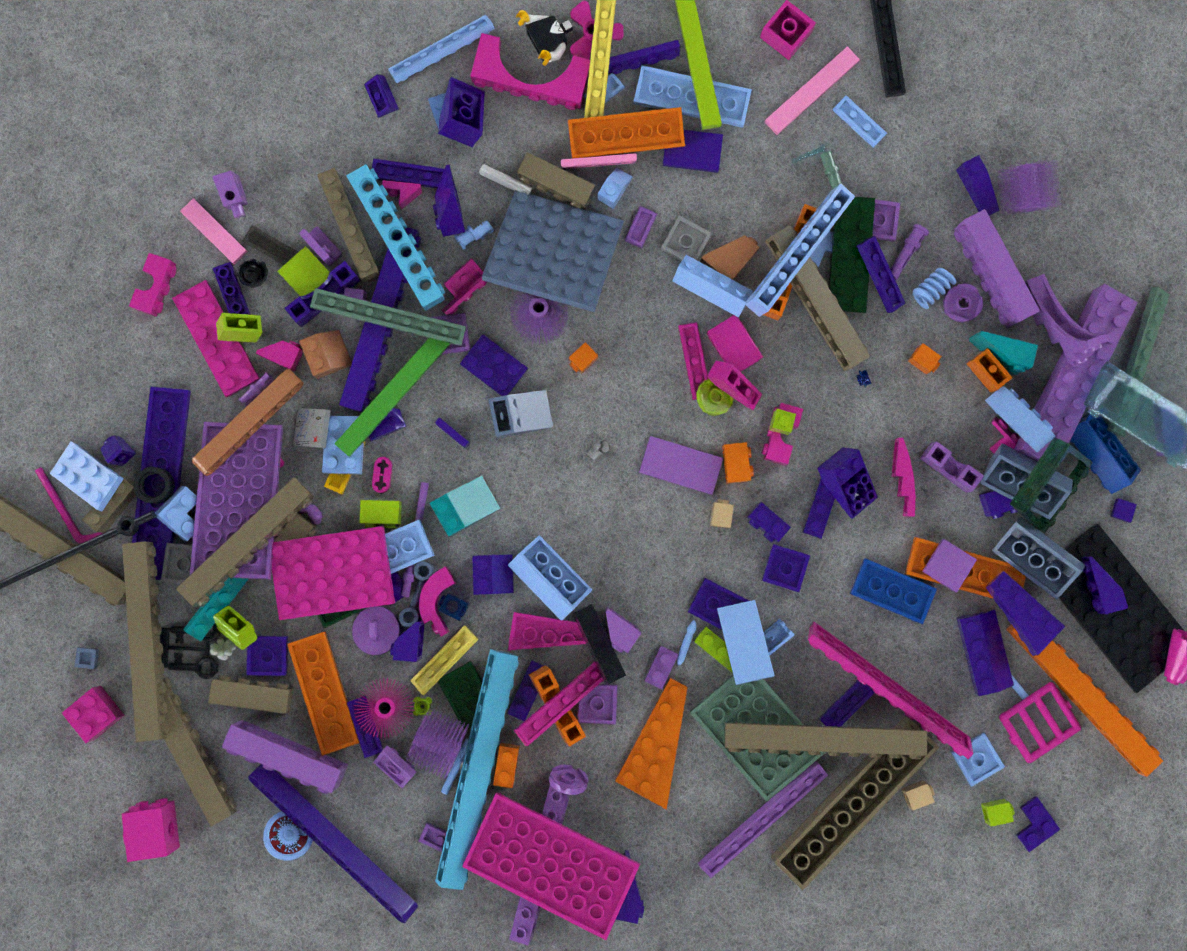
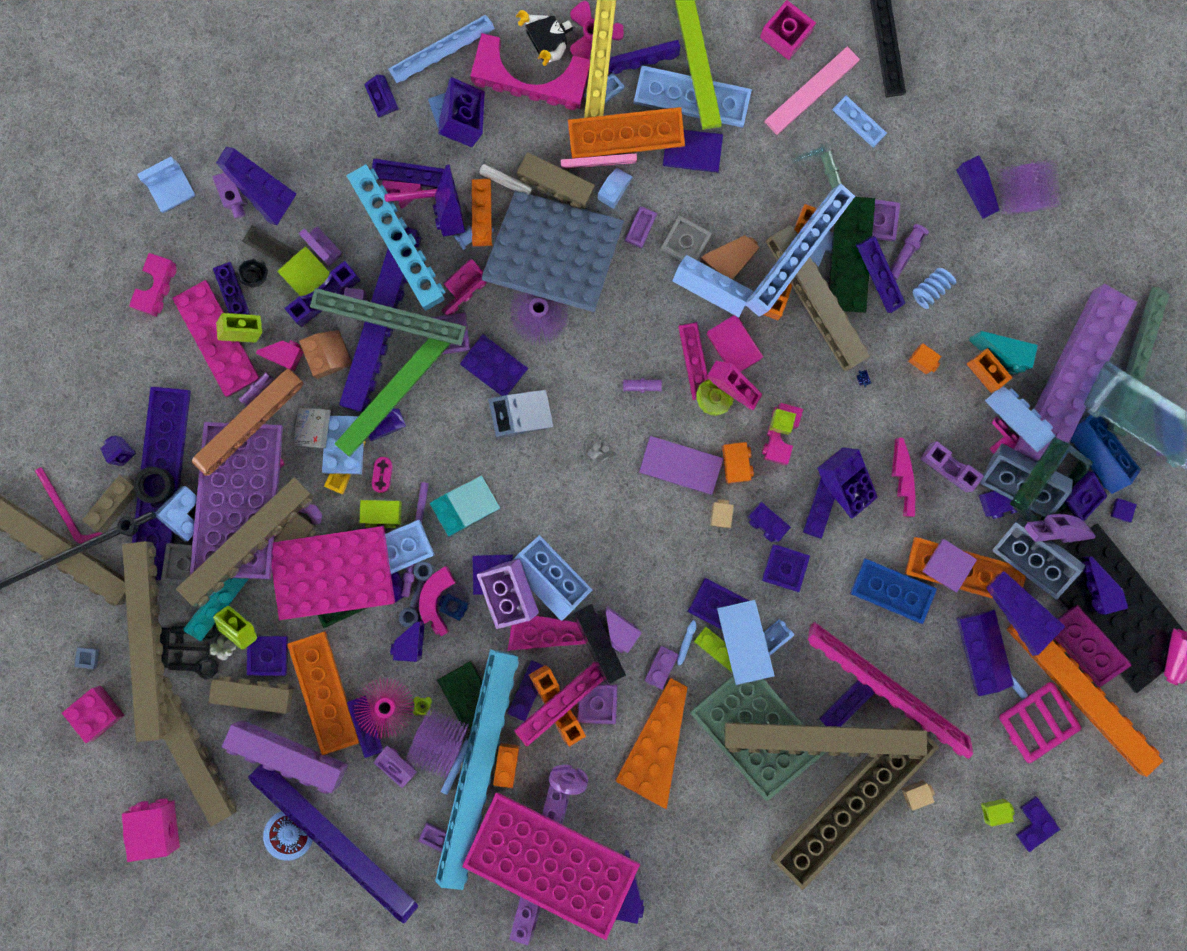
light blue plate [50,442,124,511] -> none
bright pink tile [180,198,248,265] -> none
dark tan arch [317,167,380,283] -> none
medium lavender shield [352,606,400,655] -> none
light yellow tile [410,625,478,695] -> none
dark purple tile [435,418,470,448] -> none
orange brick [569,342,598,374] -> none
medium lavender plate [698,761,828,878] -> none
medium lavender plate [943,284,983,323] -> none
light blue tile [951,732,1005,787] -> none
medium lavender brick [954,209,1040,328] -> none
medium lavender arch [1025,274,1109,365] -> none
none -> light blue bracket [137,157,195,213]
none -> dark purple wedge [216,147,297,226]
none -> dark pink bar [384,189,437,202]
none -> orange plate [472,179,492,247]
none -> medium lavender slope [477,559,539,629]
none -> medium lavender pin [623,378,662,393]
none -> medium lavender slope [1025,514,1095,543]
none -> magenta plate [1054,604,1132,688]
none -> dark purple tile [1065,471,1107,521]

